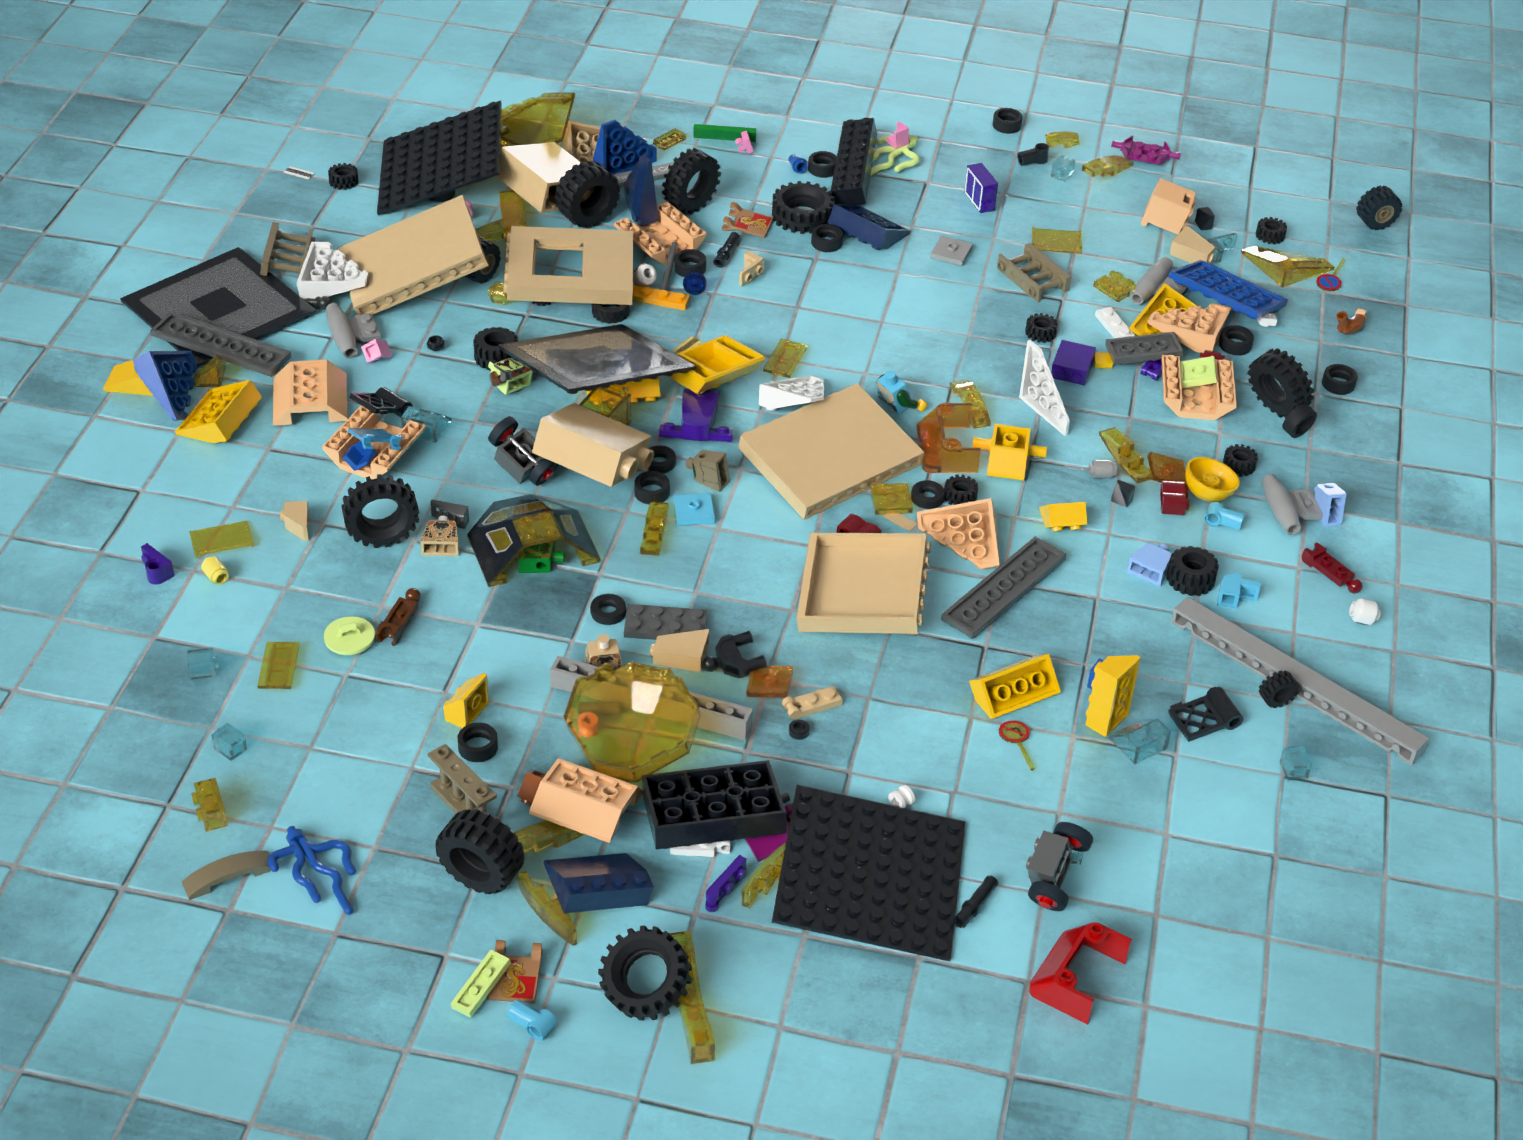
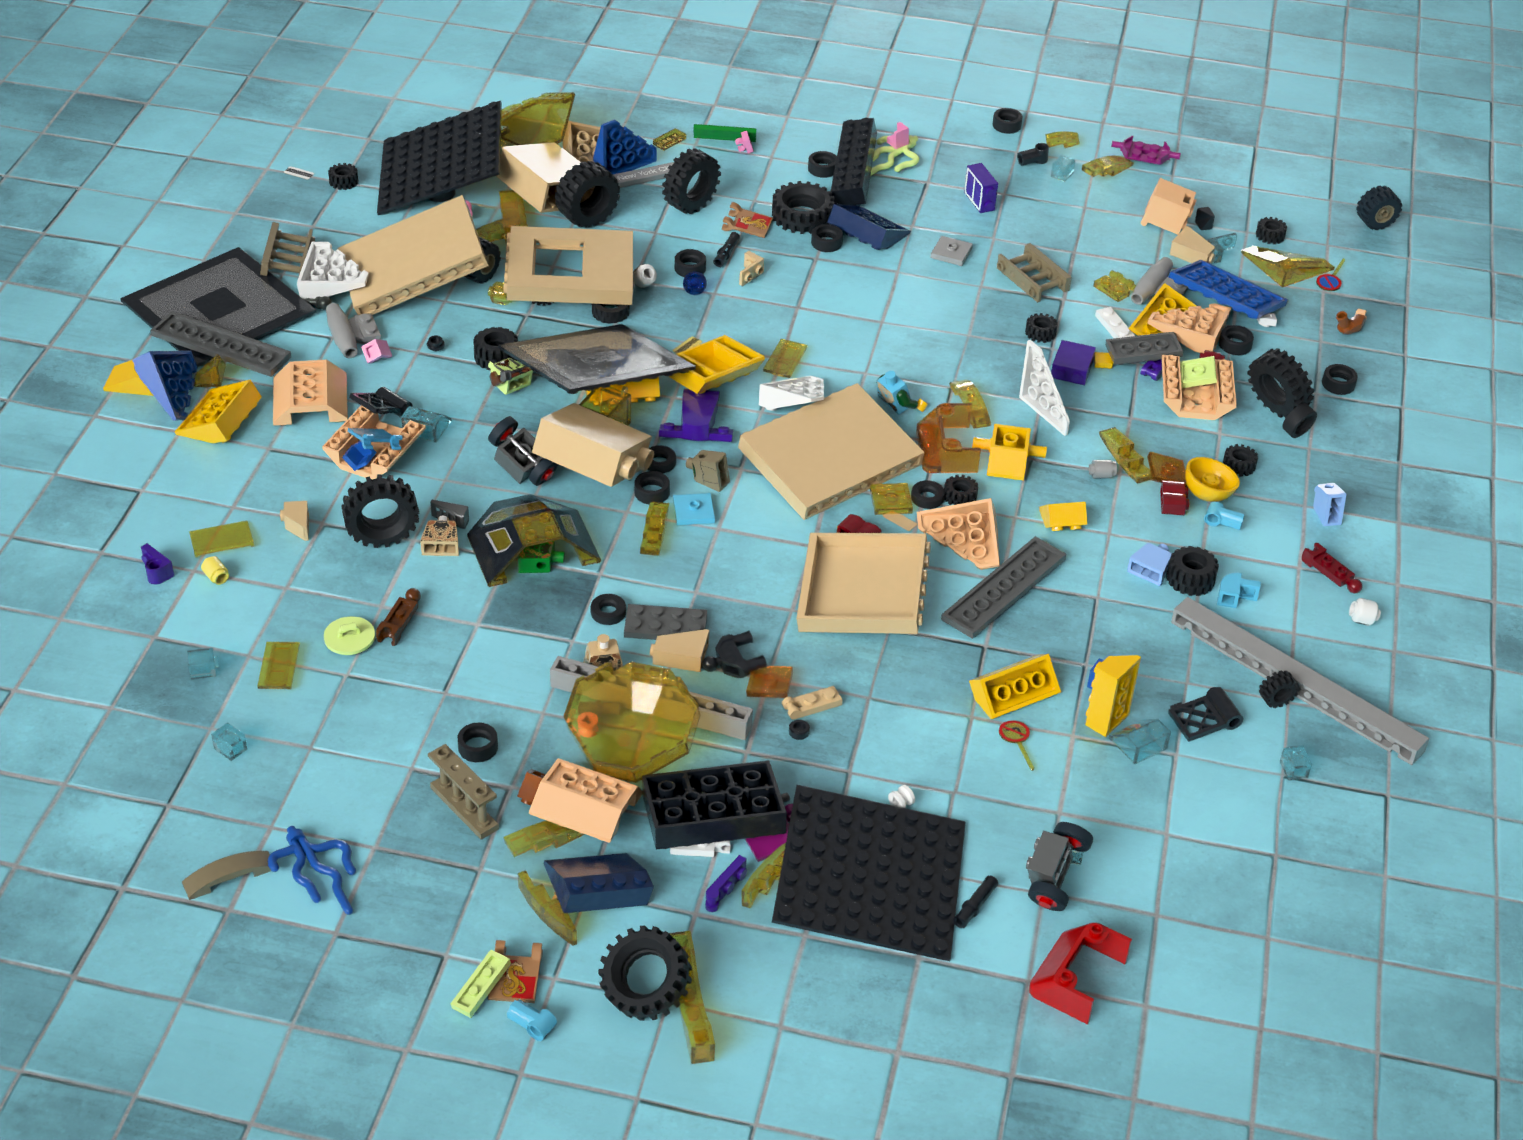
clear yellow brick [191,778,228,832] -> none
black tyre [435,809,524,894] -> none
yellow slope [443,673,489,728] -> none
light nougat slope [613,202,707,266] -> none
dark blue slope [623,155,659,227] -> none
light orange plate [632,285,690,310] -> none
dark grey bar [660,241,678,291] -> none
blue cone [788,154,807,173] -> none
clear yellow piece [1032,227,1082,254] -> none
black slope [1111,479,1135,507] -> none
light grey plate [1262,474,1323,535] -> none

